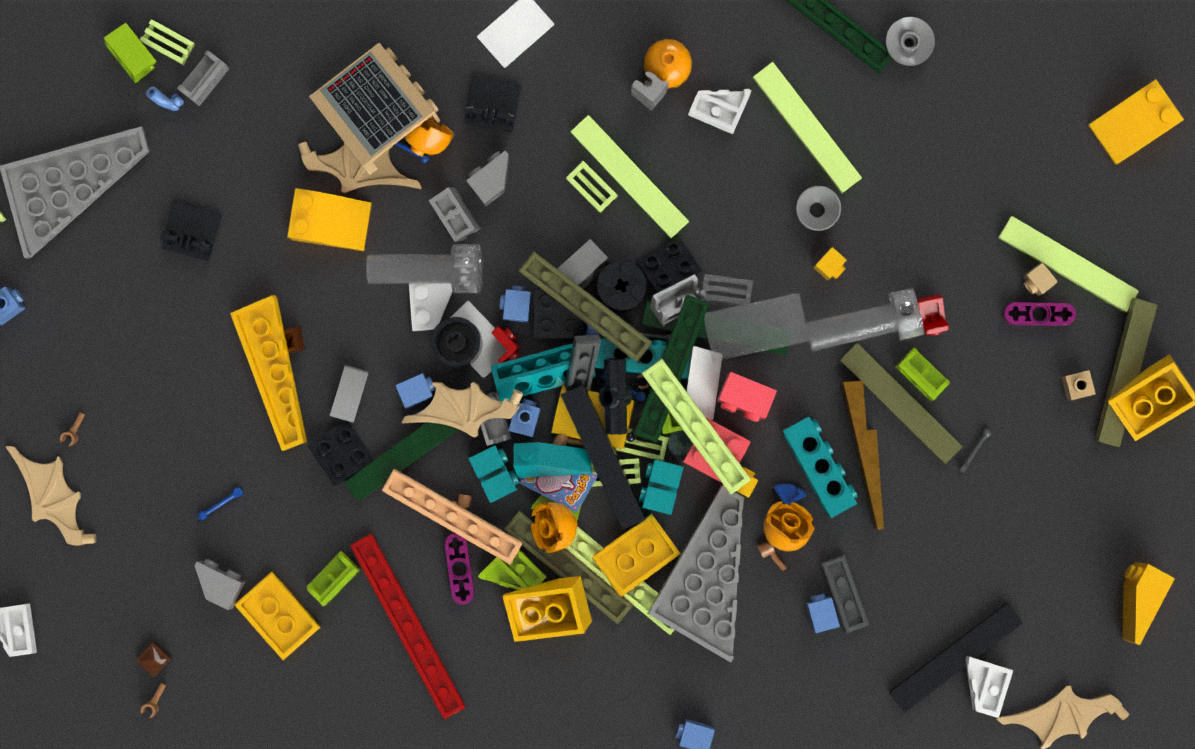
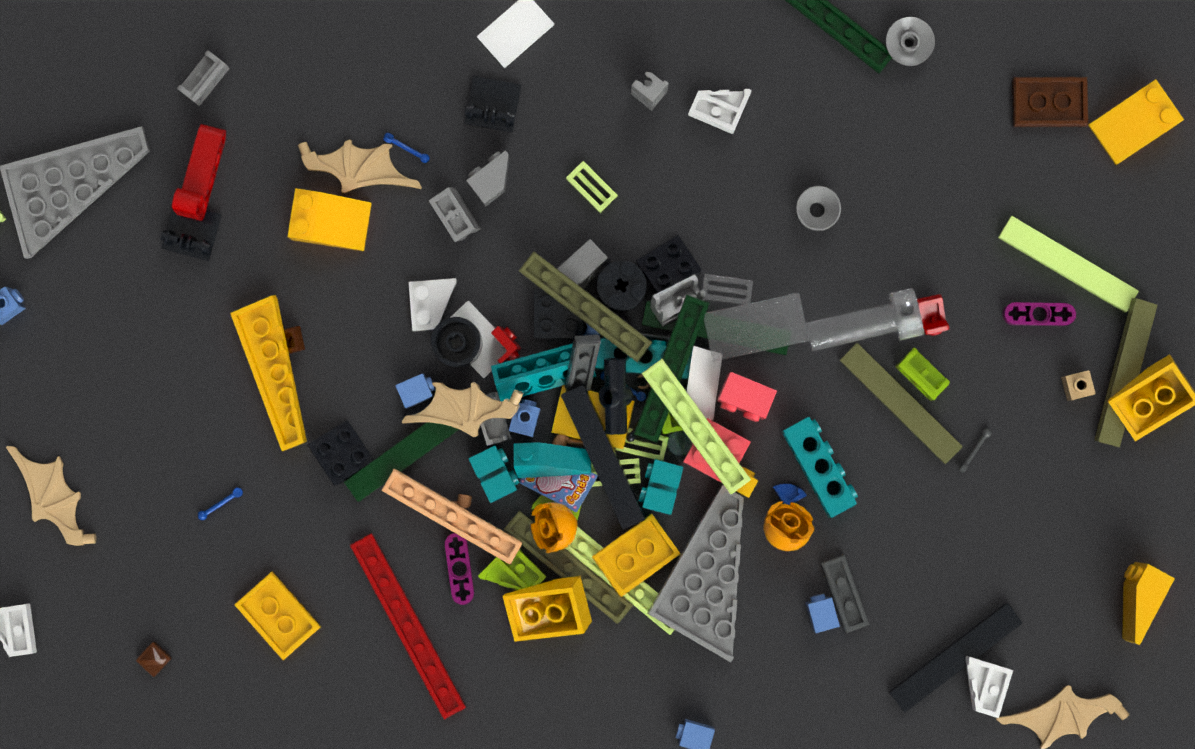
medium nougat hand [60,412,85,446] -> none
lime hinge [104,23,156,83] -> none
yellowish green tile [140,19,195,65] -> none
medium nougat hand [140,683,166,718] -> none
medium blue arm [146,87,184,111] -> none
light grey slope [195,559,245,610] -> none
lime hinge [306,550,361,607] -> none
panel [309,43,440,175] -> none
light grey slope [330,365,368,422] -> none
clear piece [366,244,483,294] -> none
light orange cylinder [405,117,454,156] -> none
medium blue brick [500,286,531,323] -> none
yellowish green tile [571,115,689,239] -> none
light orange cylinder [643,39,692,88] -> none
yellowish green tile [753,62,862,194] -> none
medium nougat hand [757,541,787,571] -> none
yellow plate [813,247,847,281] -> none
pearl gold slope [840,381,884,529] -> none
tan plate [1022,263,1058,296] -> none
none -> red beam [172,124,226,221]
none -> reddish brown tile [1012,77,1088,127]

